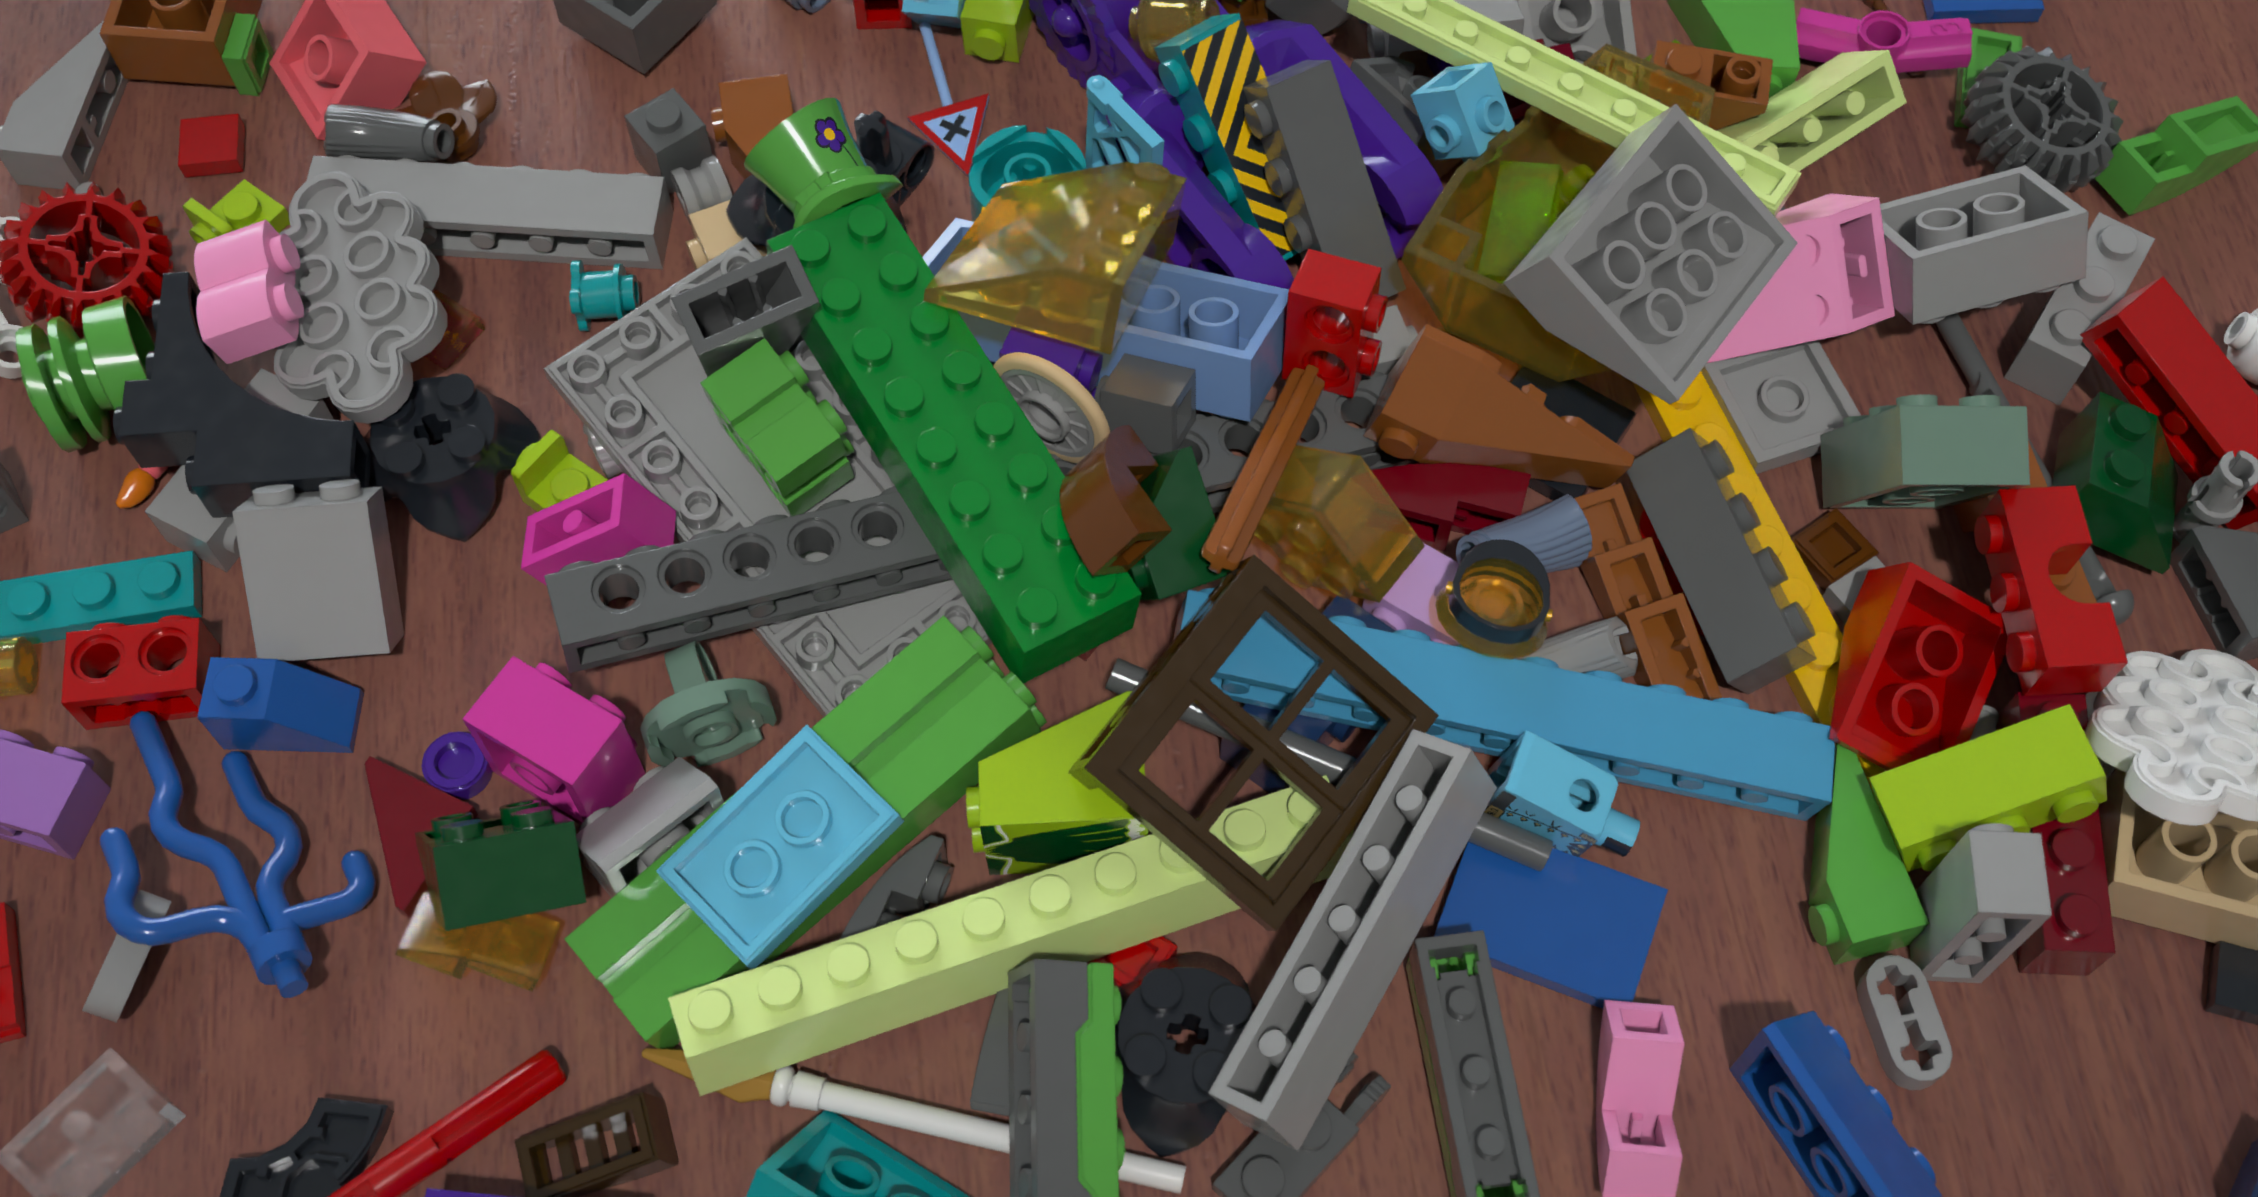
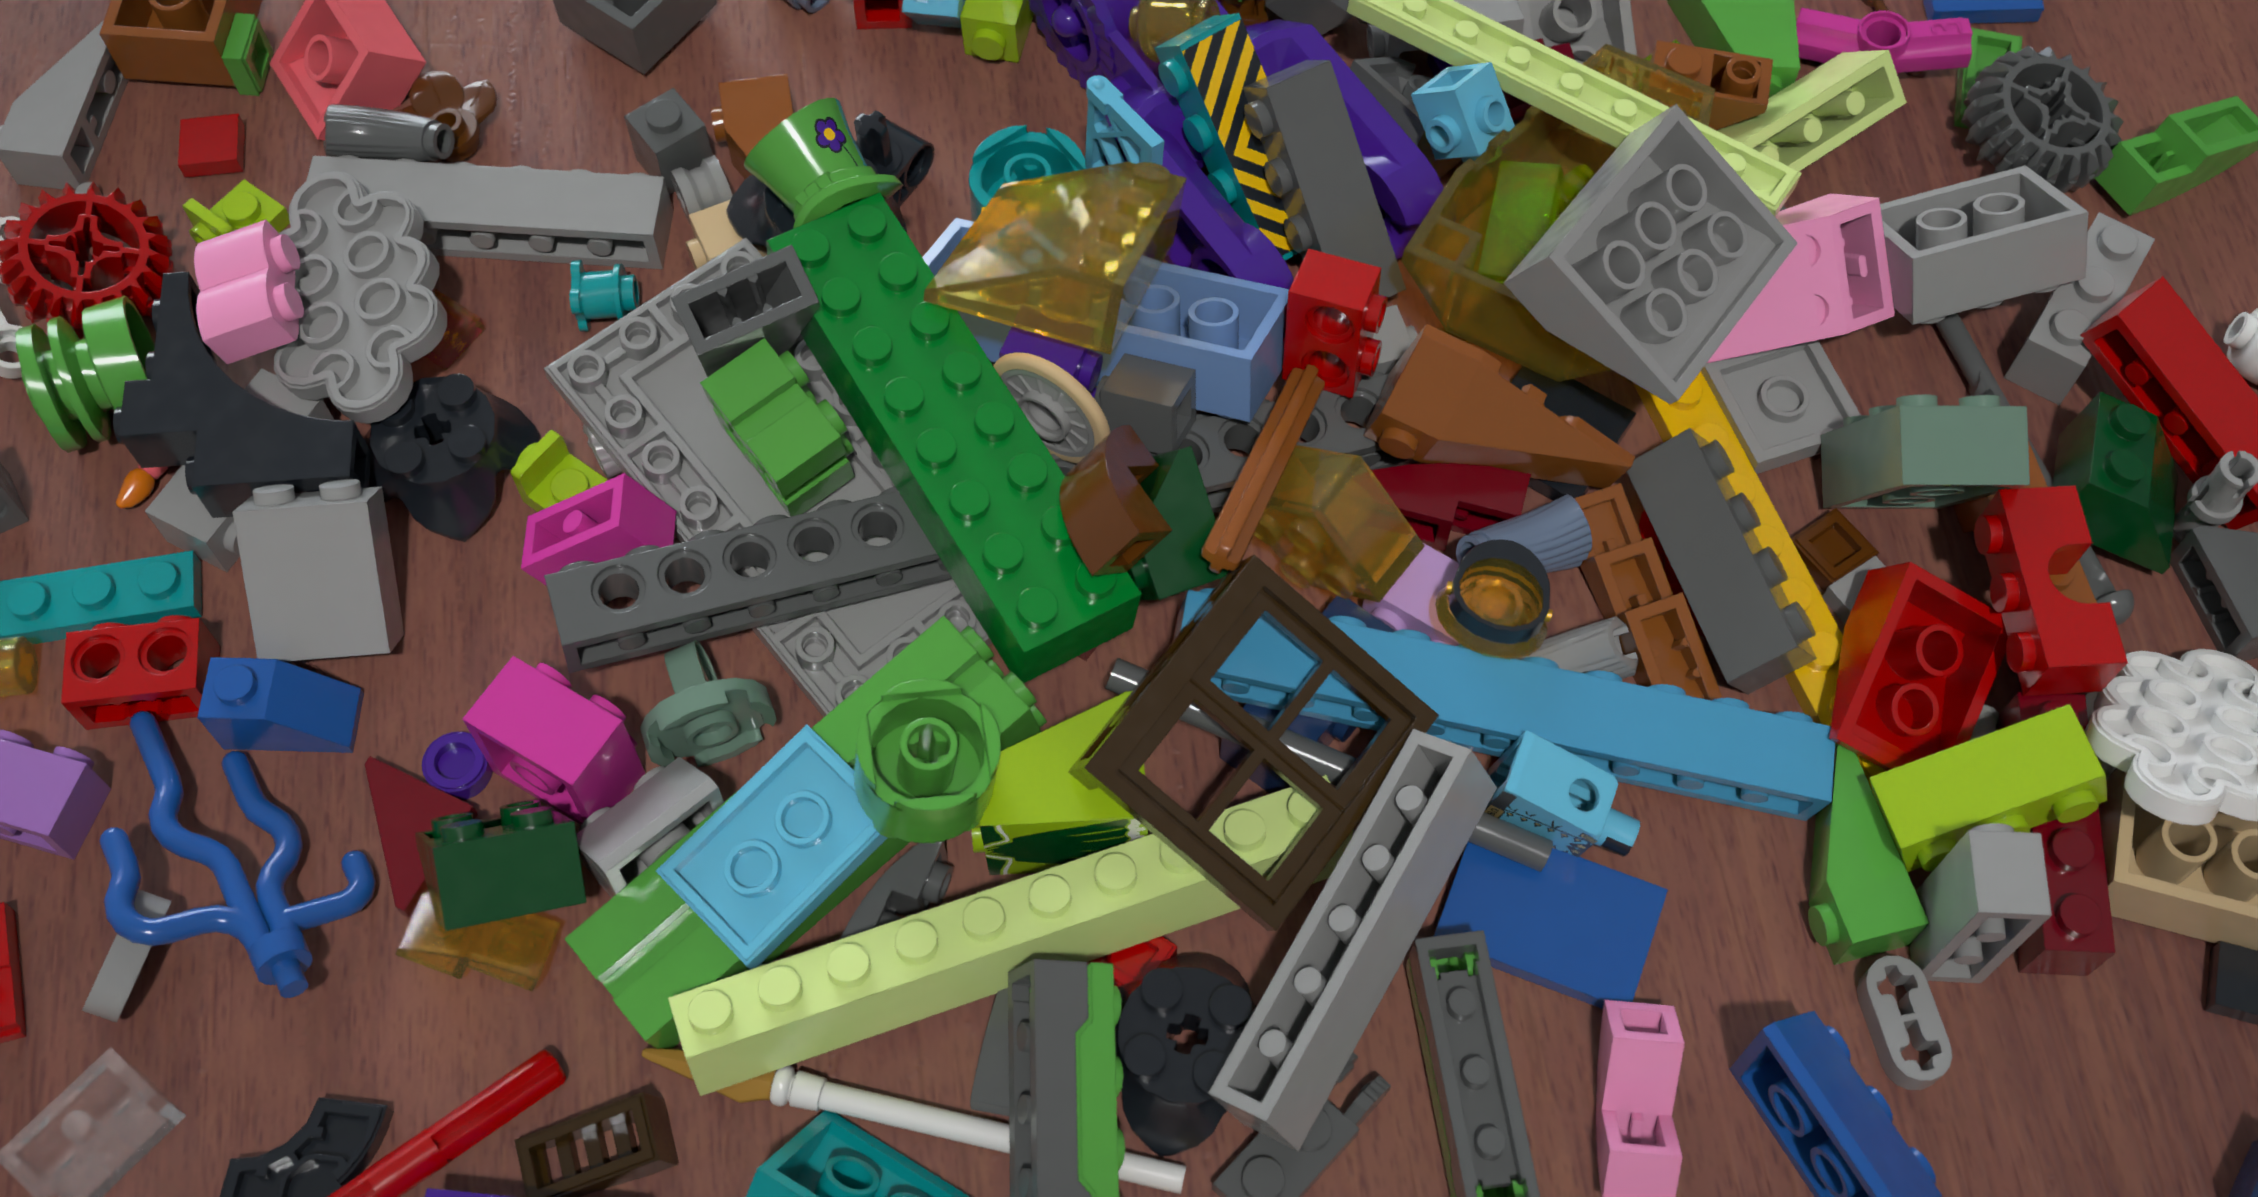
piece [907,22,989,178] -> none
none -> bright green brick [854,679,1001,843]

